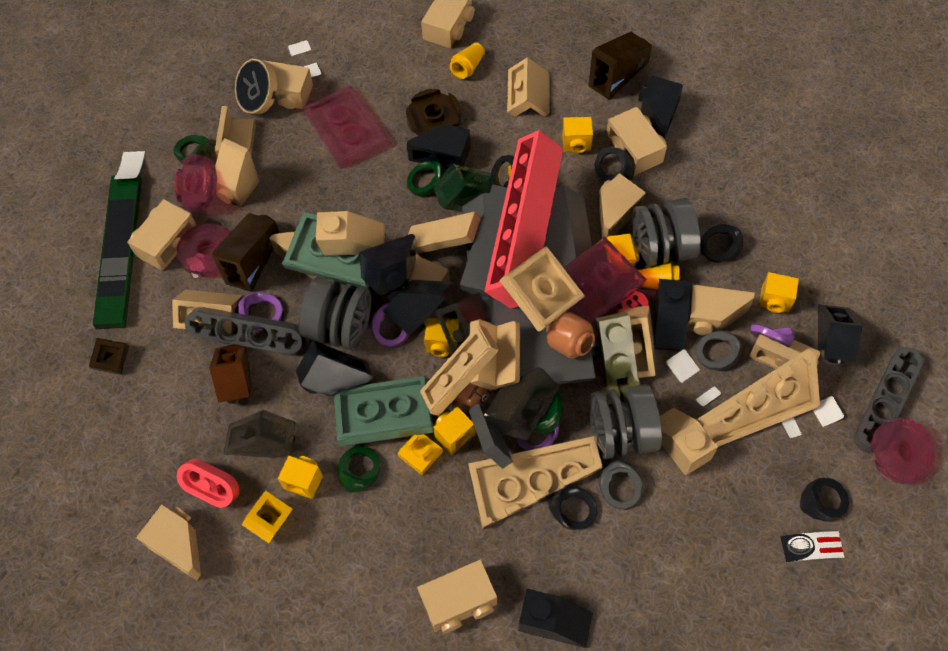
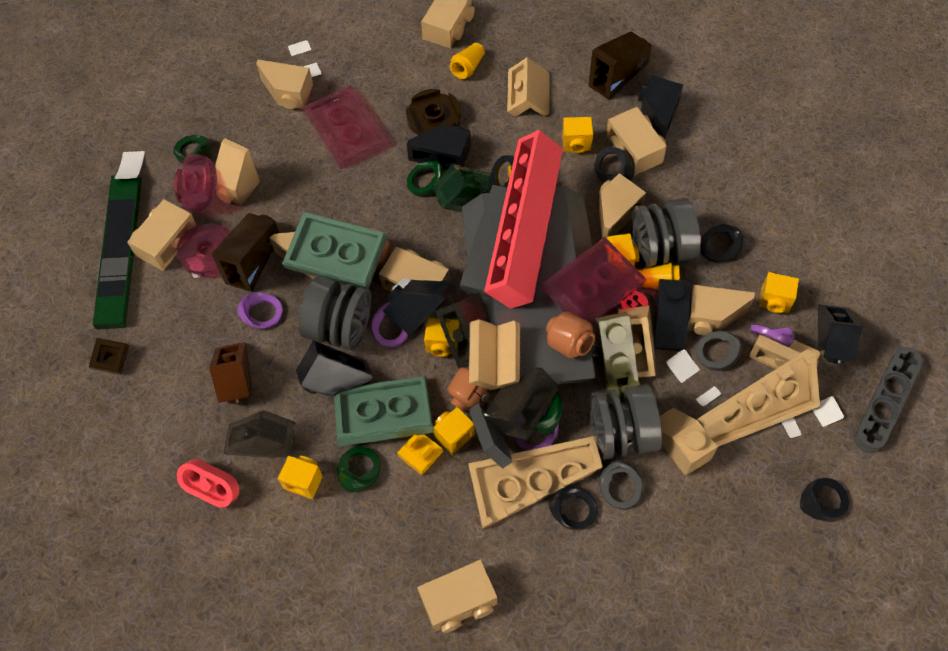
tan slope [136,504,201,581] -> none
tan panel [172,290,242,334] -> none
dark grey beam [185,307,305,354] -> none
tan panel [215,106,256,157] -> none
tile [235,59,278,115] -> none
yellow plate [242,490,293,543] -> none
tan slope [316,211,385,256] -> none
black slope [360,234,416,296] -> none
tan tile [408,211,481,254] -> none
tan tile [420,325,499,416] -> none
tan tile [499,246,585,332] -> none
black slope [518,589,593,648] -> none
sticker [780,531,844,562] -> none
clear pink tile [871,418,935,484] -> none

